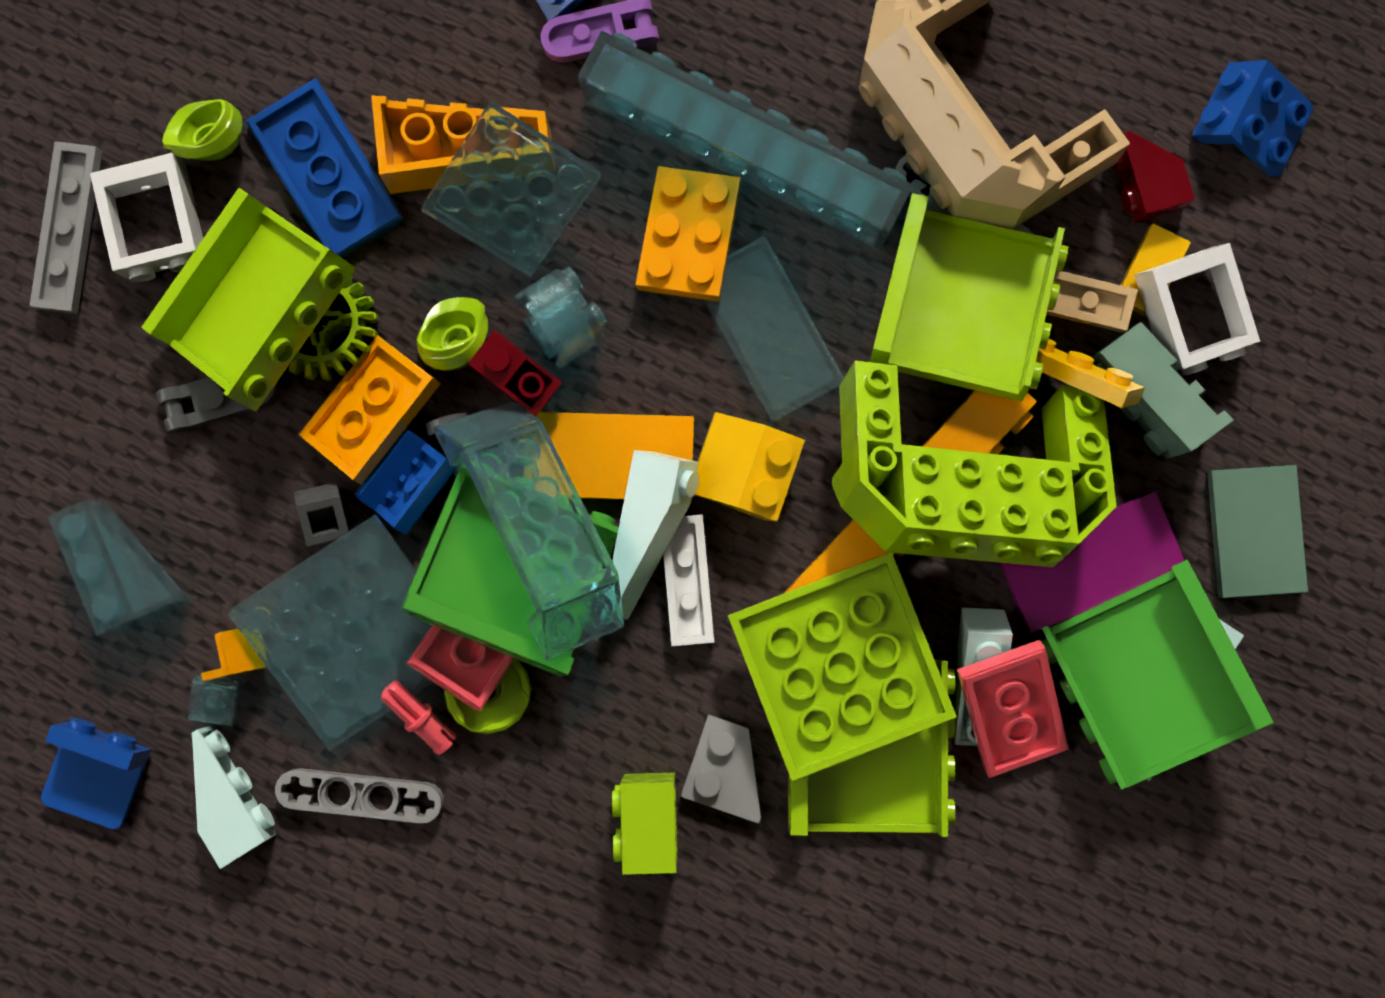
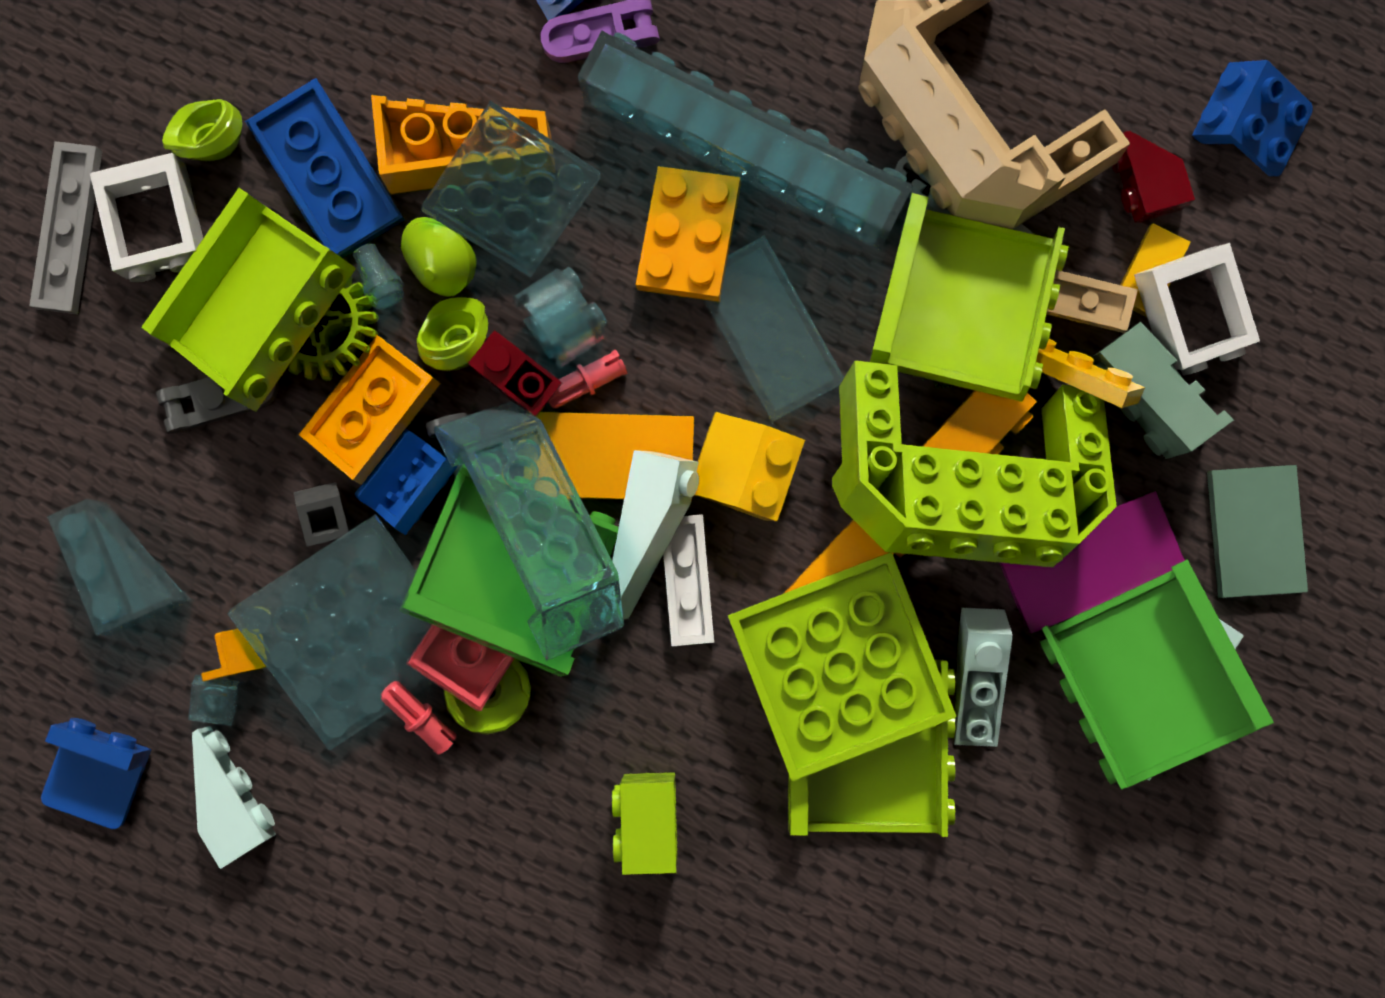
light grey beam [275,768,444,823] -> none
light grey wing [681,714,761,824] -> none
coral tile [957,640,1069,778] -> none
none -> clear light blue cone [353,244,404,310]
none -> lime hat [401,217,477,297]
none -> coral axle [548,350,628,409]

